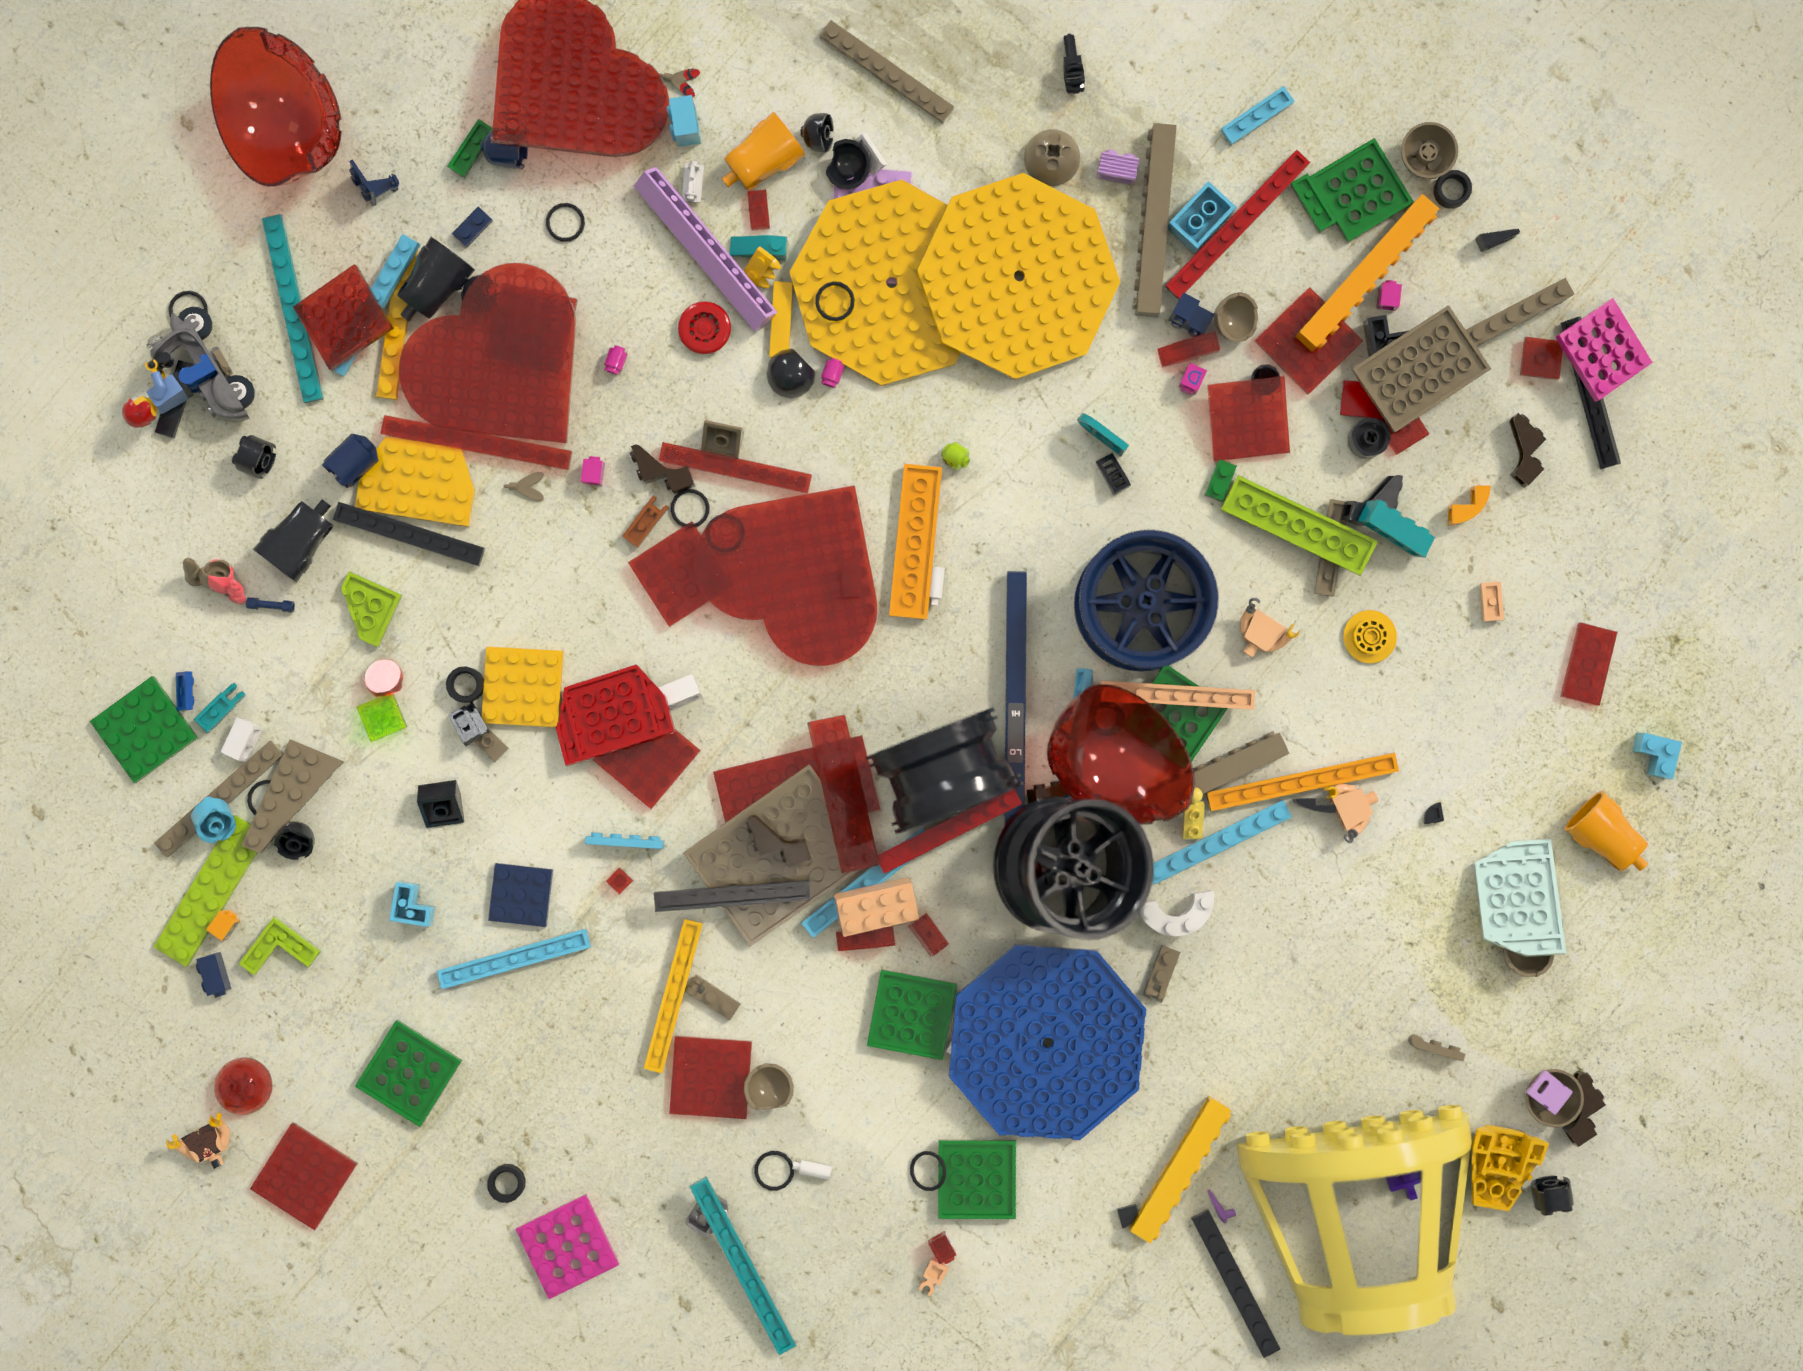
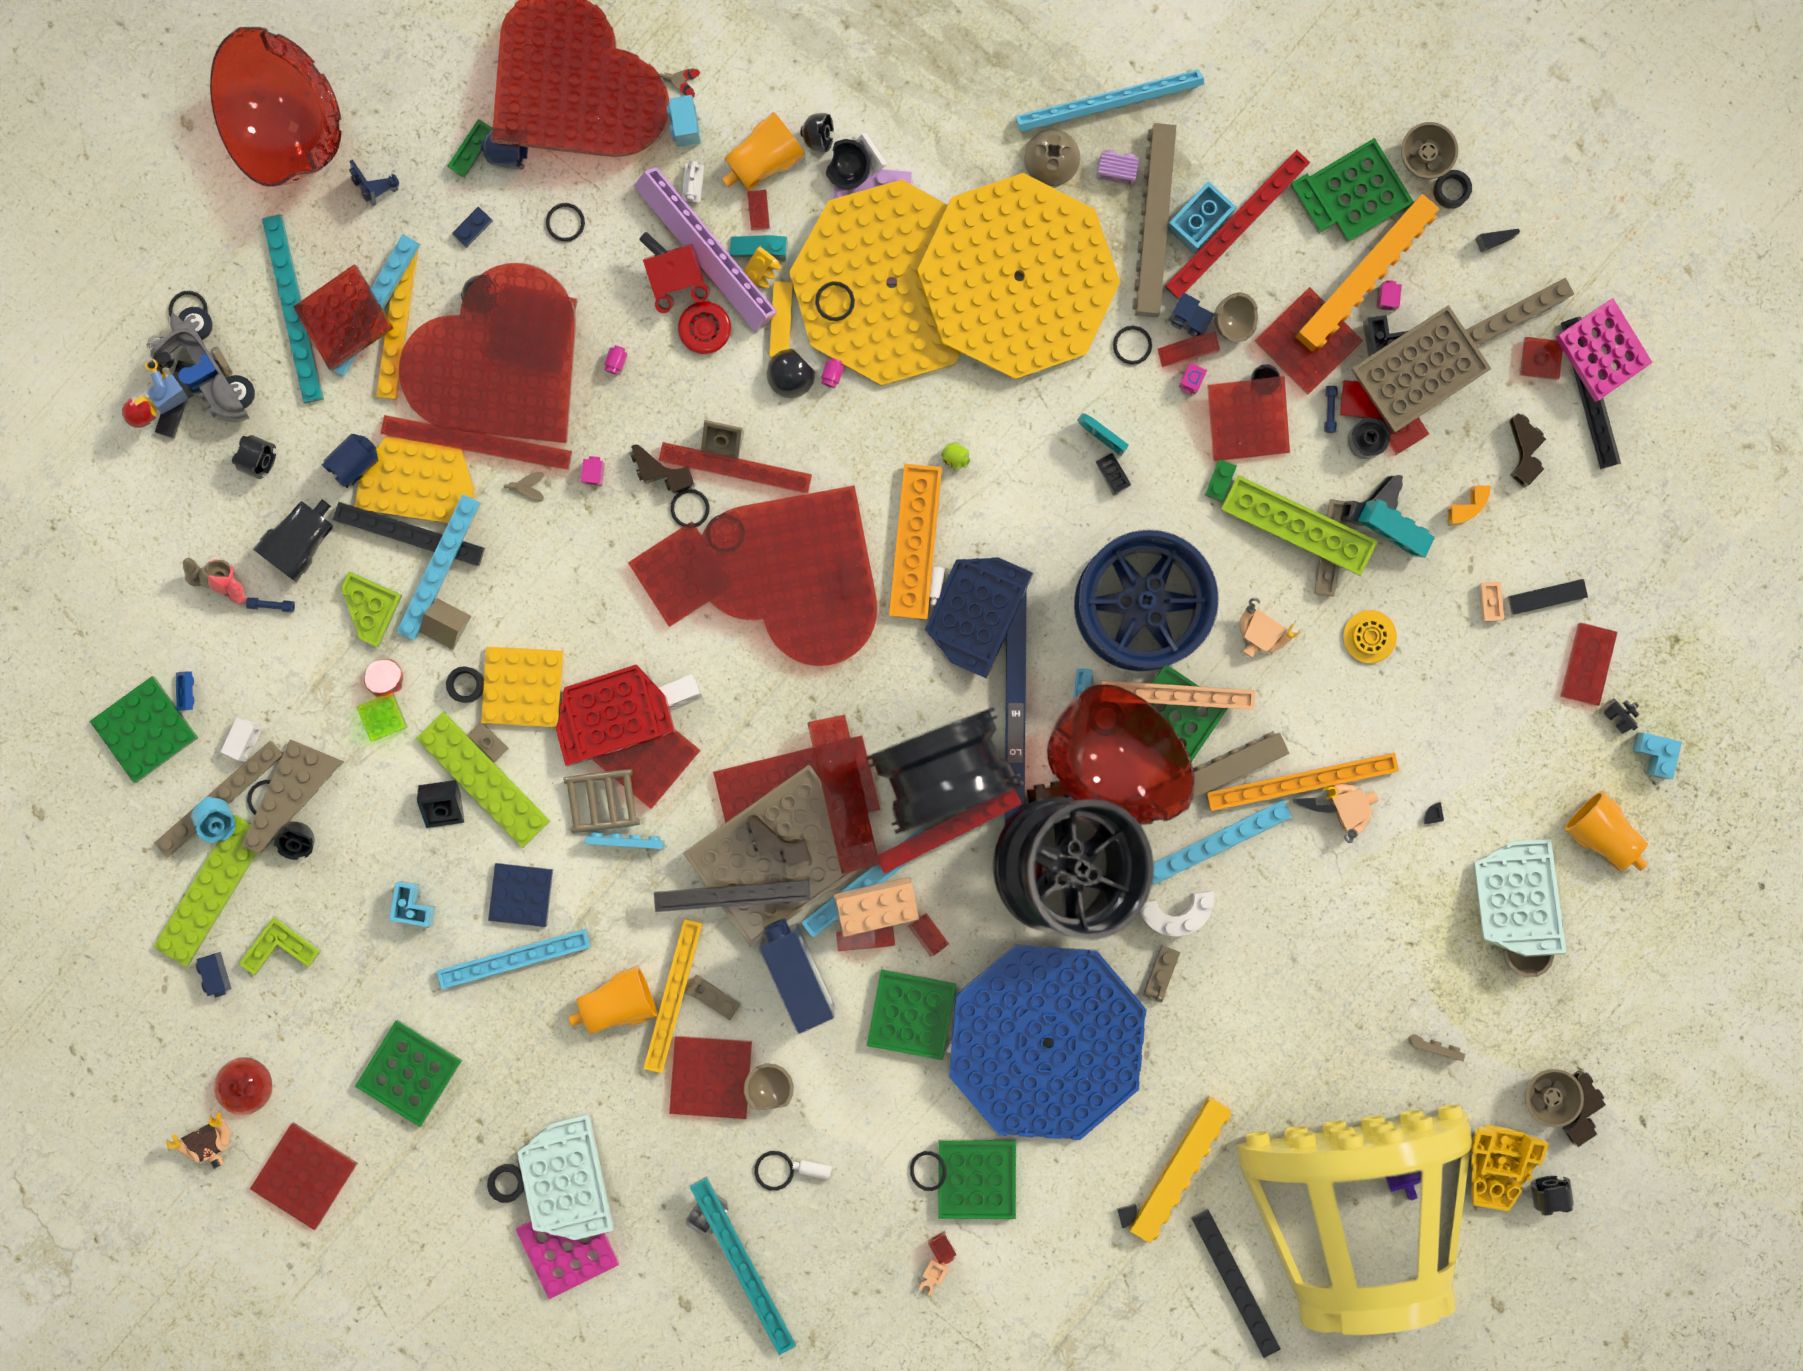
teal hinge [194,683,246,733] -> none
light orange brick [206,909,241,941] -> none
black torso [397,236,475,322] -> none
plate [448,701,490,746] -> none
clear red plate [606,867,634,895] -> none
dark orange hinge [622,496,669,548] -> none
dark tan plate [820,20,954,123] -> none
black gear [1063,33,1085,94] -> none
light yellow plate [1182,787,1205,839] -> none
medium lavender bar [1207,1189,1236,1224] -> none
medium azure plate [1220,86,1295,146] -> none
lavender piece [1526,1069,1573,1115] -> none
none -> medium azure plate [397,494,481,640]
none -> lime plate [416,711,551,848]
none -> dark tan slope [419,598,471,650]
none -> light aqua plate [517,1115,614,1240]
none -> dark tan bar [563,769,640,833]
none -> light orange torso [569,965,657,1034]
none -> red piece [639,232,710,313]
none -> dark blue brick [759,918,835,1035]
none -> dark blue plate [925,557,1034,679]
none -> medium azure plate [1015,69,1204,132]
none -> black piece [1113,325,1152,365]
none -> dark blue bar [1324,386,1338,433]
none -> black tile [1508,579,1588,615]
none -> black hips [1604,698,1640,734]

